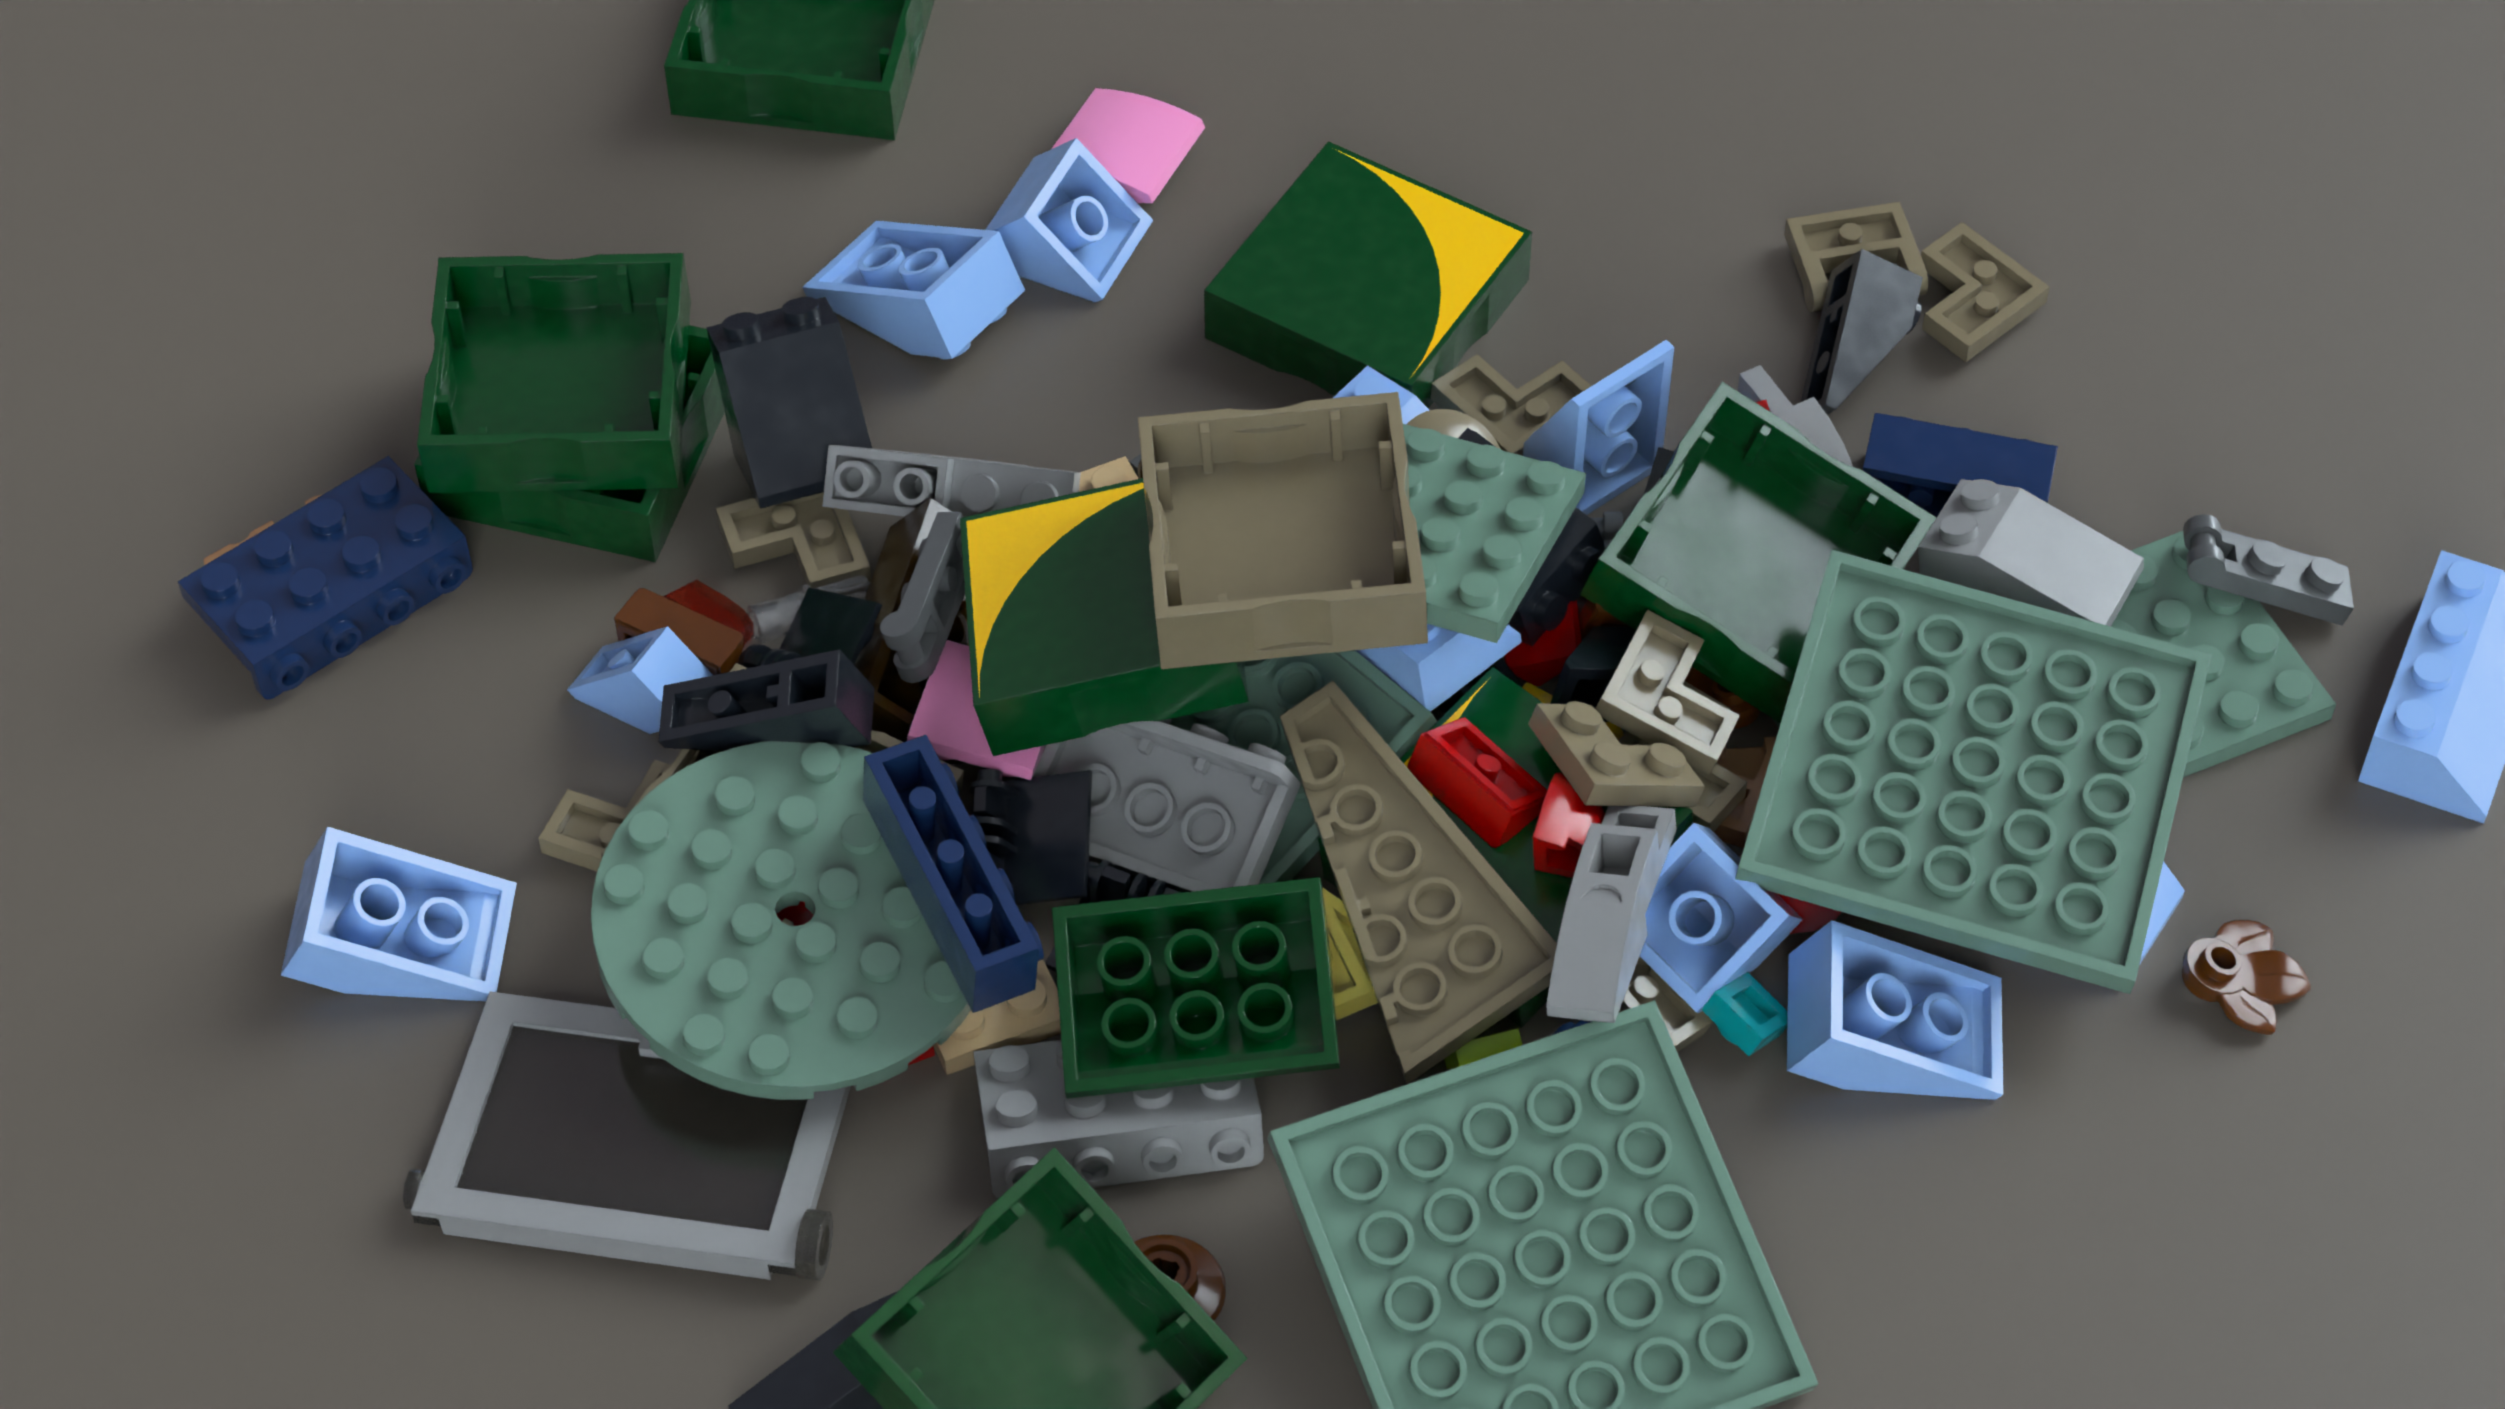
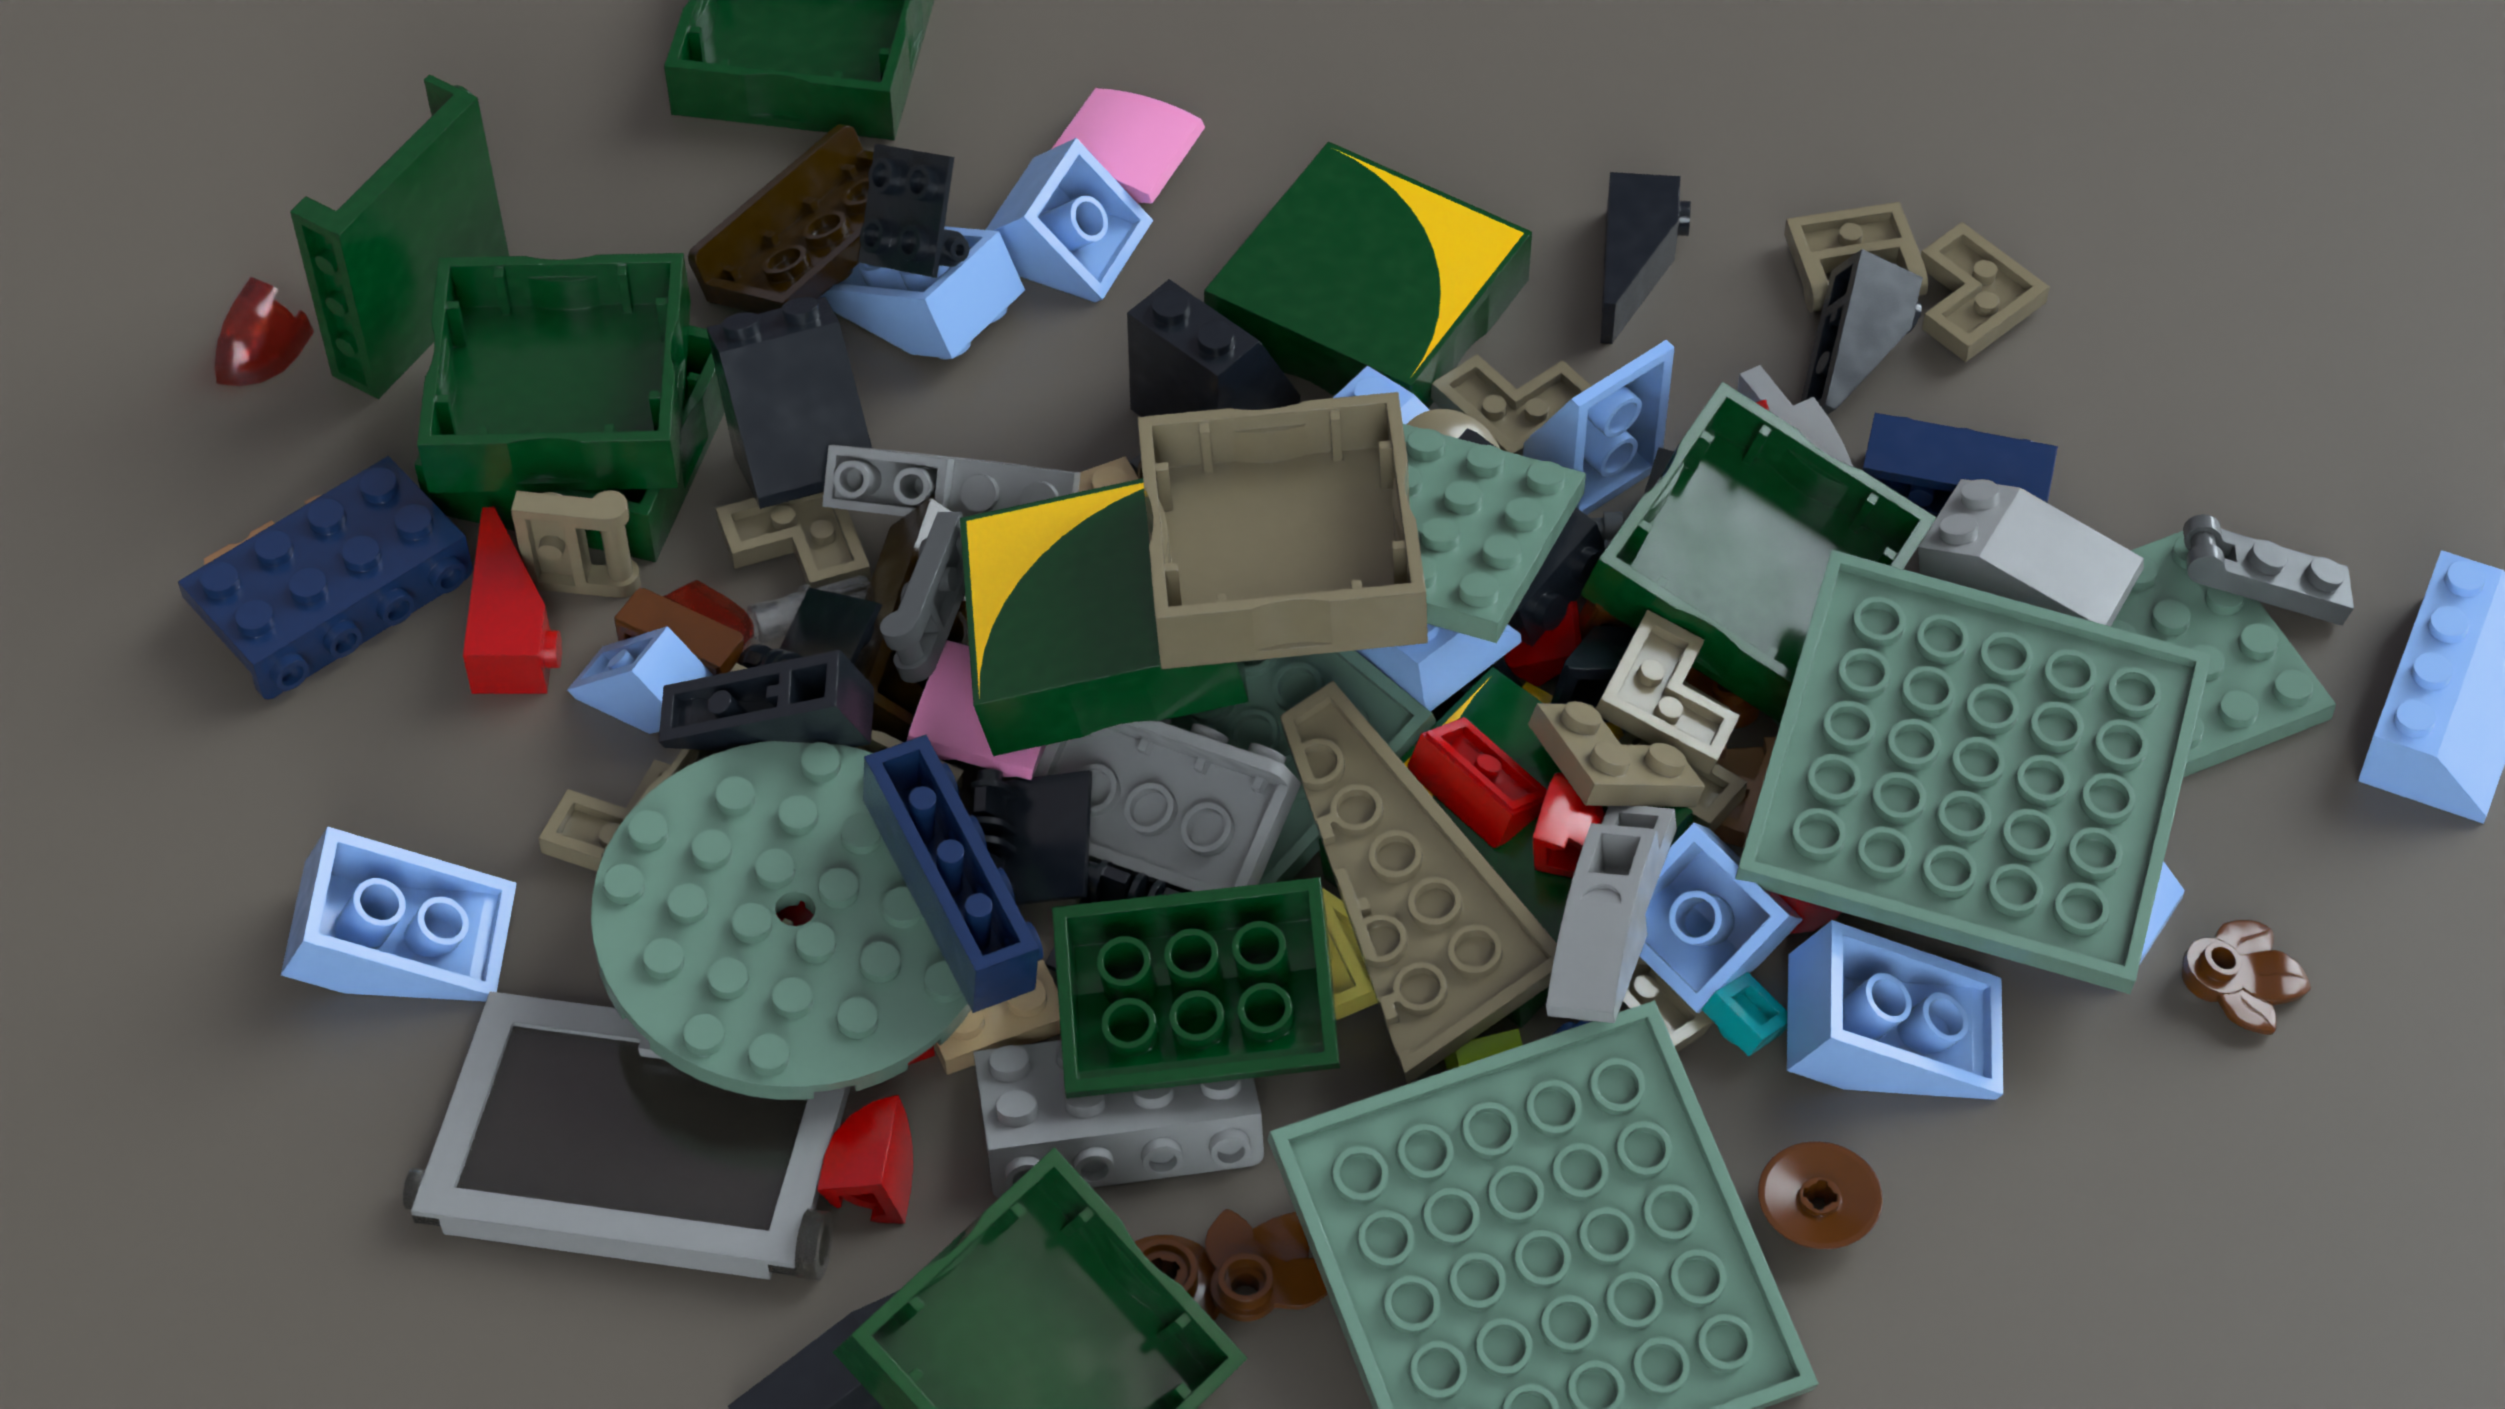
none -> clear red brick [214,277,314,387]
none -> dark green panel [290,74,509,399]
none -> red slope [463,507,562,694]
none -> dark tan plate [511,490,641,598]
none -> dark brown bracket [688,124,874,314]
none -> red brick [817,1094,914,1224]
none -> black hinge [858,144,969,278]
none -> black slope [1127,279,1300,417]
none -> reddish brown plate [1205,1209,1328,1322]
none -> black slope [1600,172,1691,344]
none -> reddish brown piece [1758,1141,1883,1250]

